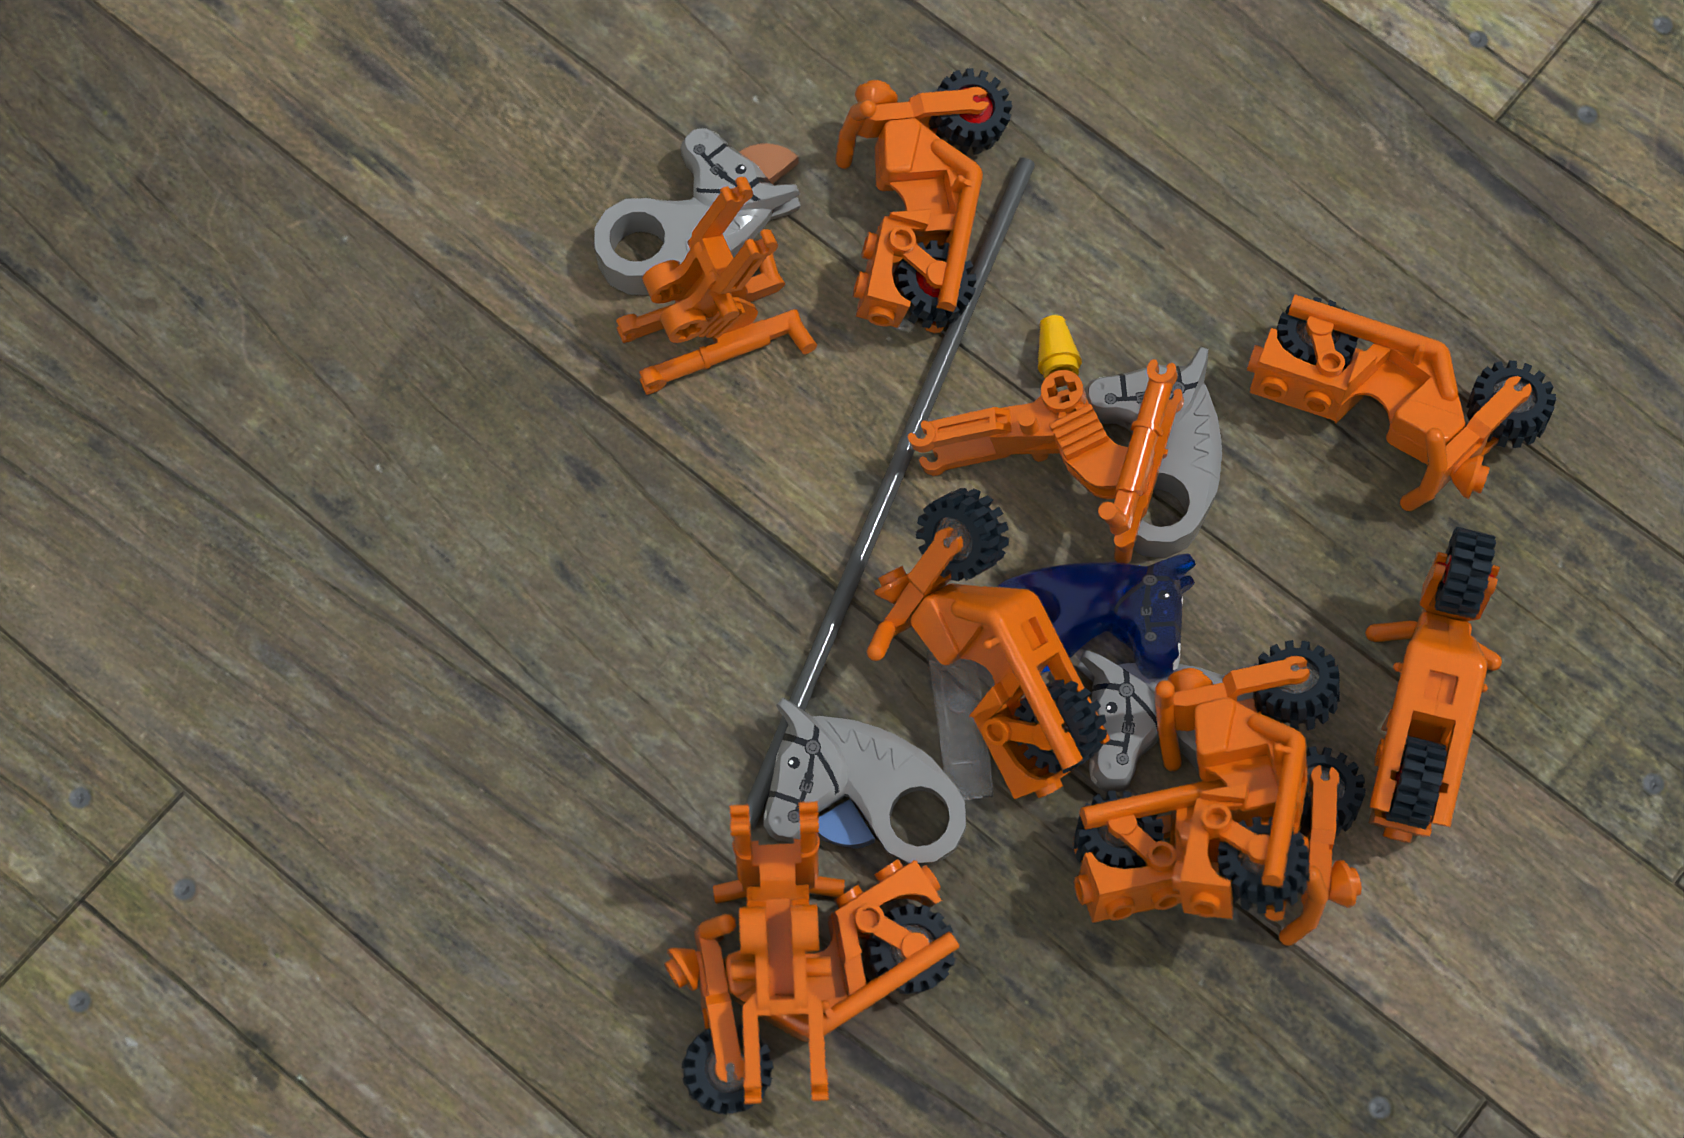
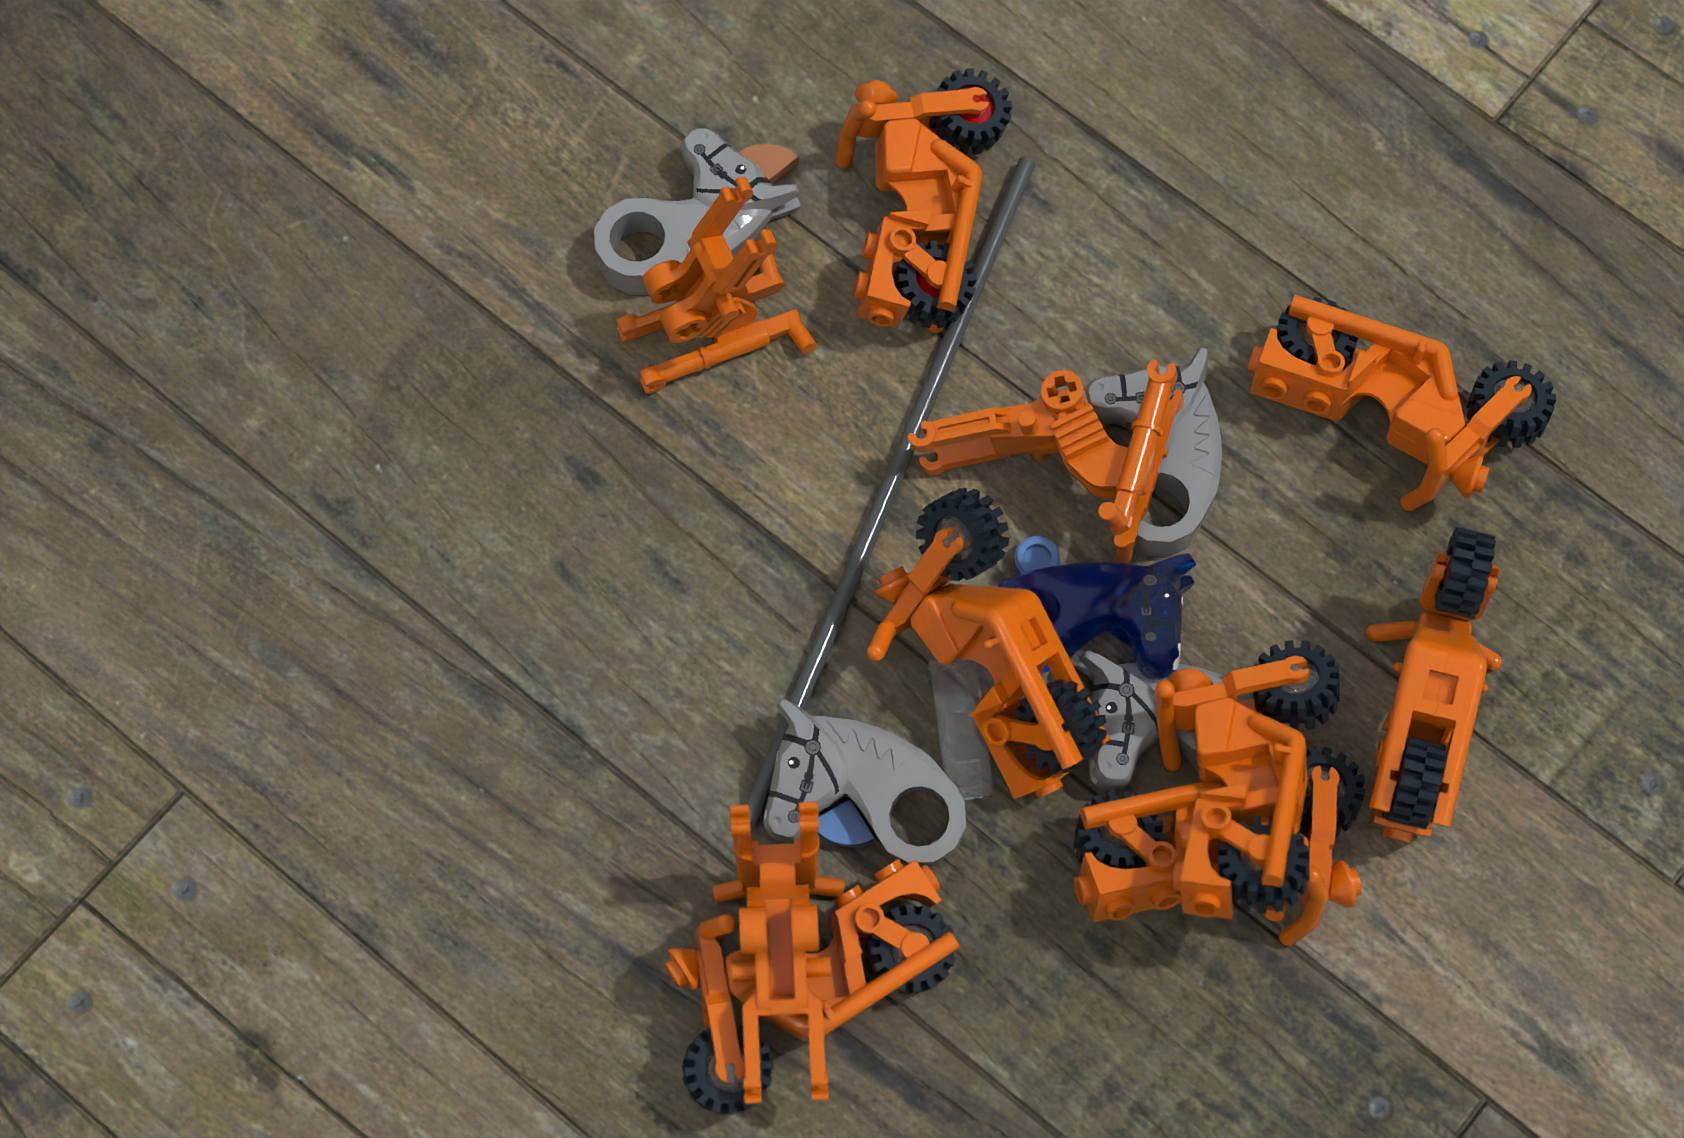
yellow cone [1038,315,1082,379] -> none
none -> medium blue tile [1014,536,1060,584]

